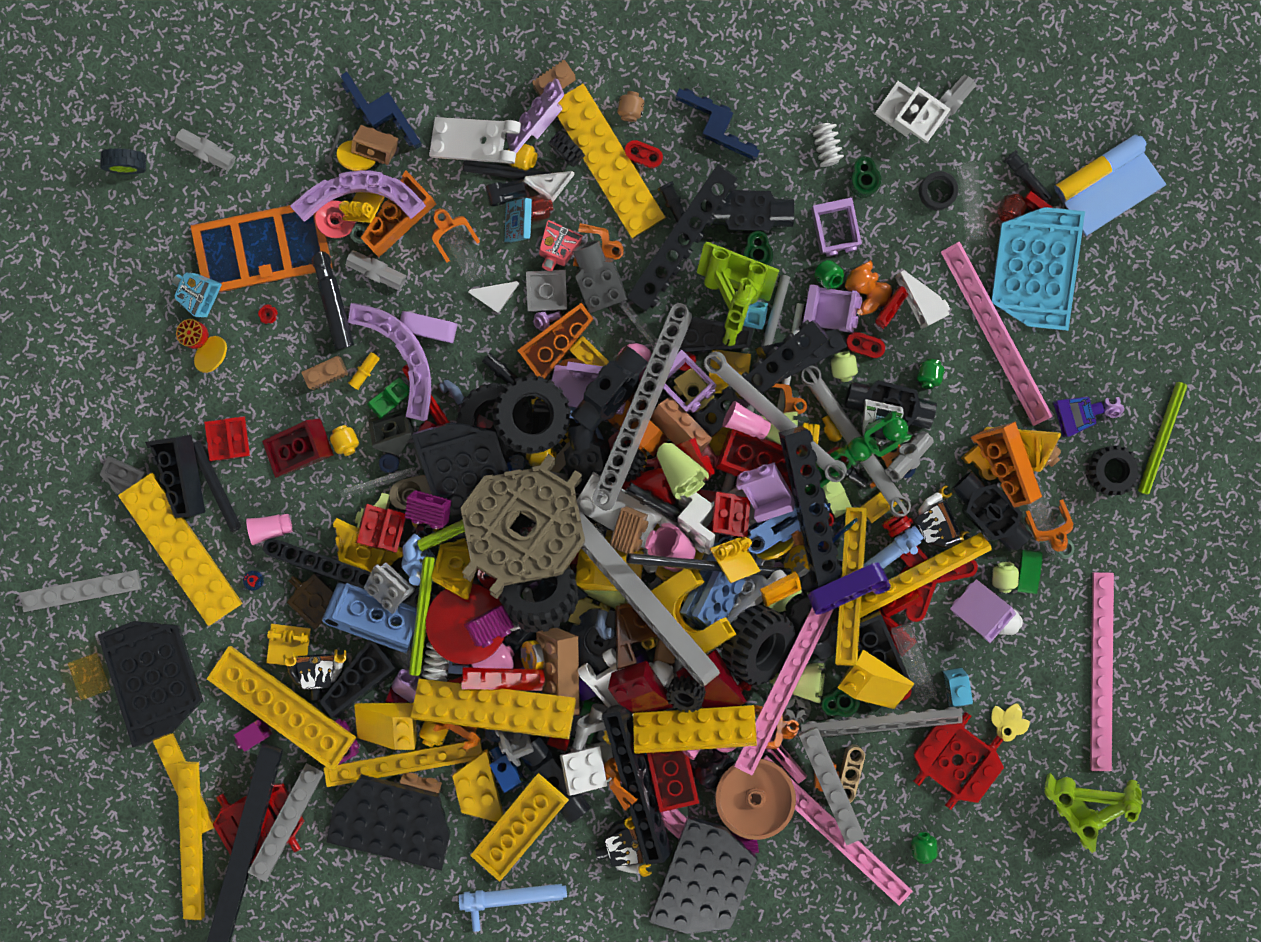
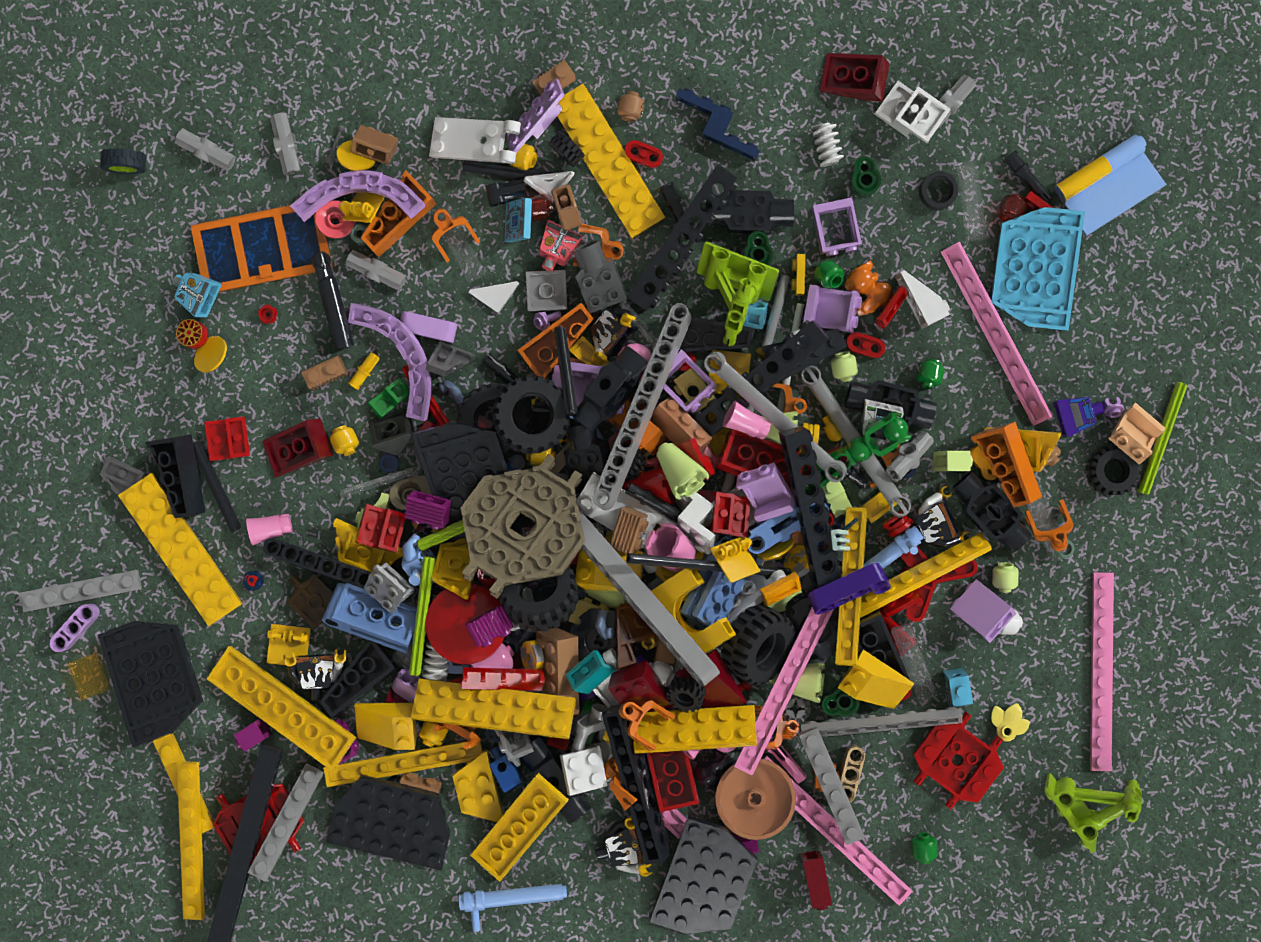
dark blue bracket [340,72,422,149] -> none
green slope [1016,549,1043,594] -> none
none -> lavender beam [50,603,100,652]
none -> light grey piece [270,113,301,175]
none -> flat silver wing [426,341,475,377]
none -> medium nougat brick [551,184,582,230]
none -> black axle [554,325,578,416]
none -> teal panel [566,650,616,694]
none -> torso [590,308,638,366]
none -> orange piece [619,700,675,751]
none -> yellow plate [791,254,805,296]
none -> dark red brick [800,850,832,911]
none -> dark red slope [820,53,890,102]
none -> light aqua tile [831,529,851,551]
none -> yellowish green arch [933,451,973,471]
none -> light nougat panel [1109,403,1165,464]

